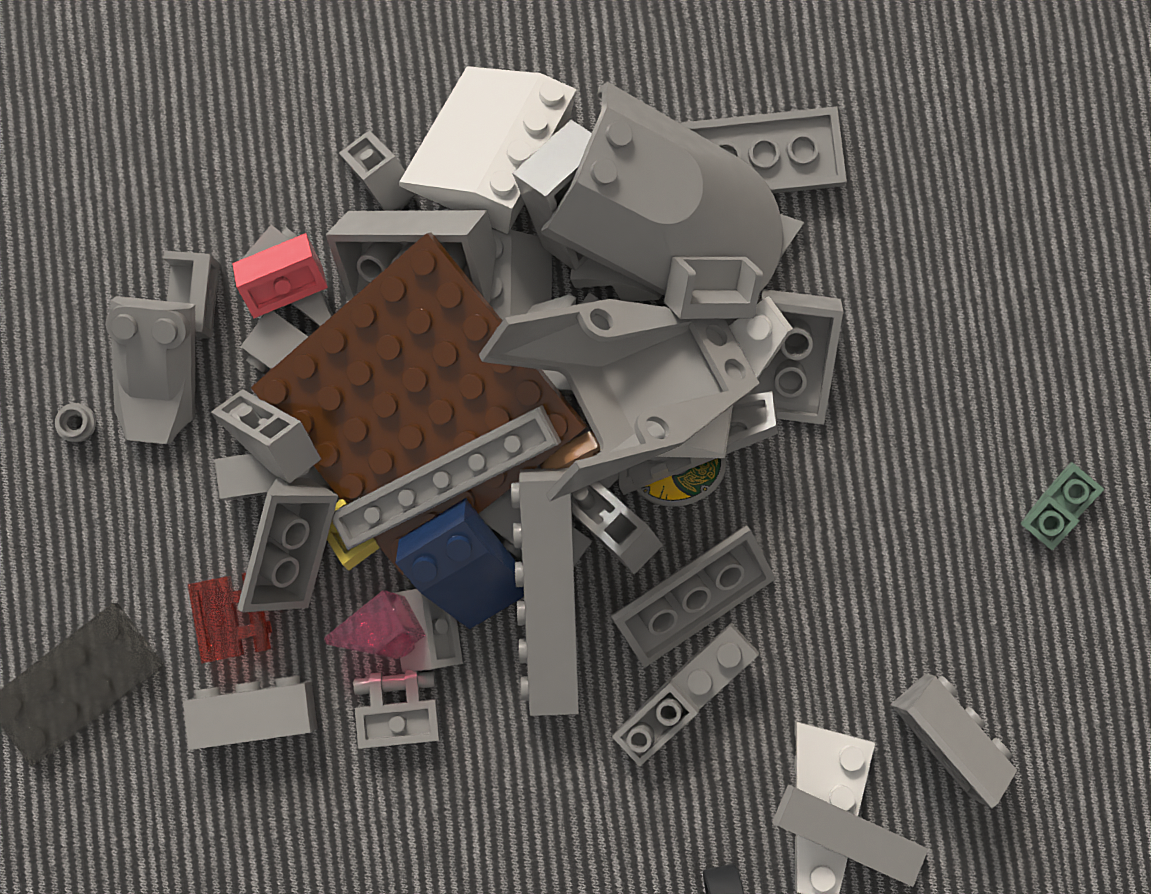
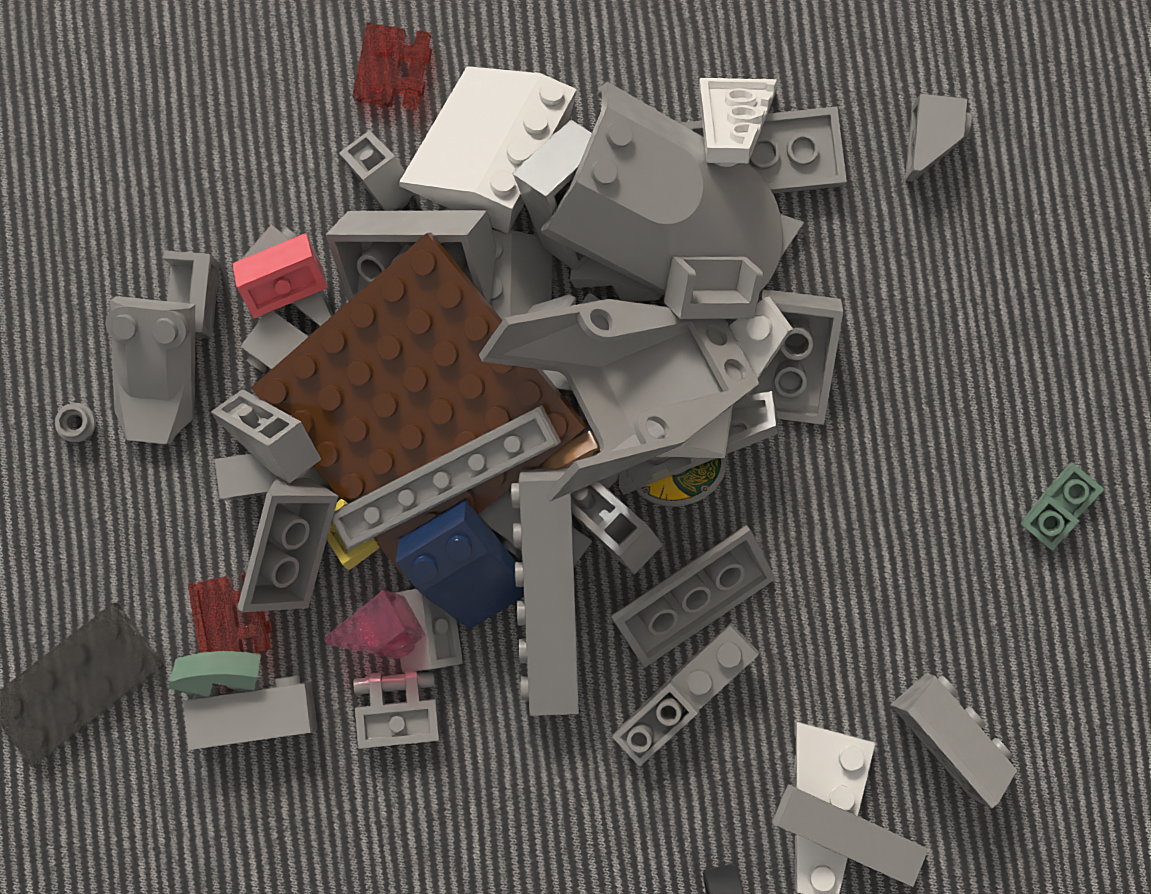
none -> sand green slope [168,651,261,696]
none -> clear red plate [352,23,432,110]
none -> white wing [699,78,777,167]
none -> light grey slope [905,94,972,182]

